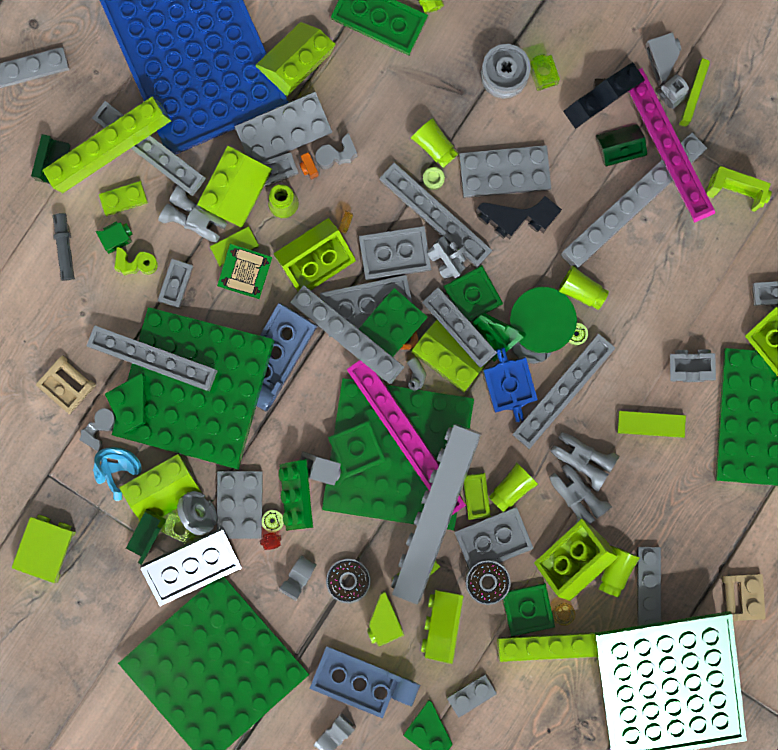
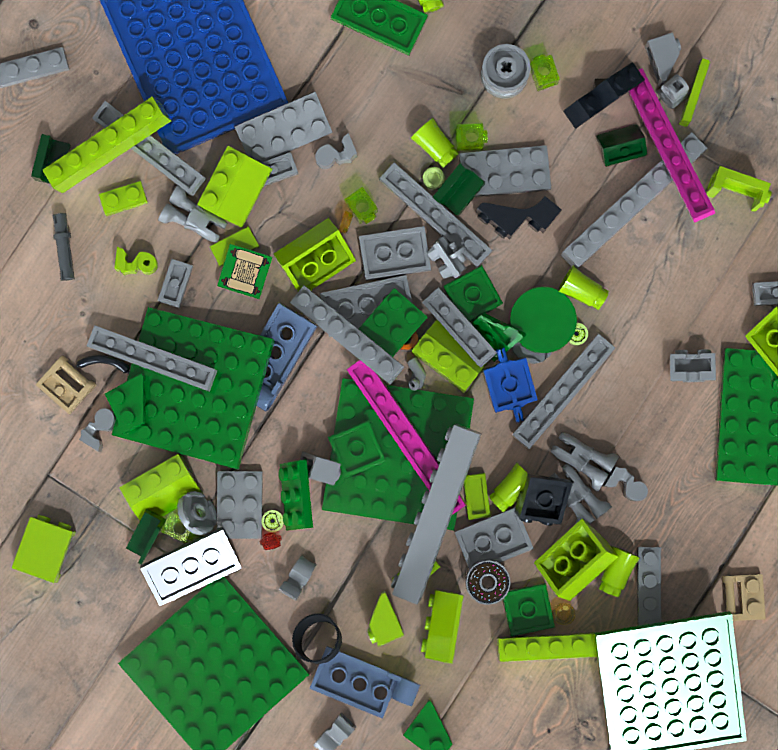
medium azure helmet [93,447,142,501] -> none
green window [95,221,133,254] -> none
lime slope [256,22,336,96] -> none
lime plant [268,184,299,218] -> none
orange plate [299,152,319,180] -> none
tile [326,559,371,604] -> none
light grey plate [447,674,497,718] -> none
lime tile [617,411,686,438] -> none
none -> black piece [76,355,130,374]
none -> black tyre [292,614,342,664]
none -> clear neon green brick [344,187,378,224]
none -> dark green panel [432,163,485,216]
none -> clear neon green brick [456,123,488,151]
none -> black plate [514,474,573,526]
none -> light grey leg [603,466,648,501]

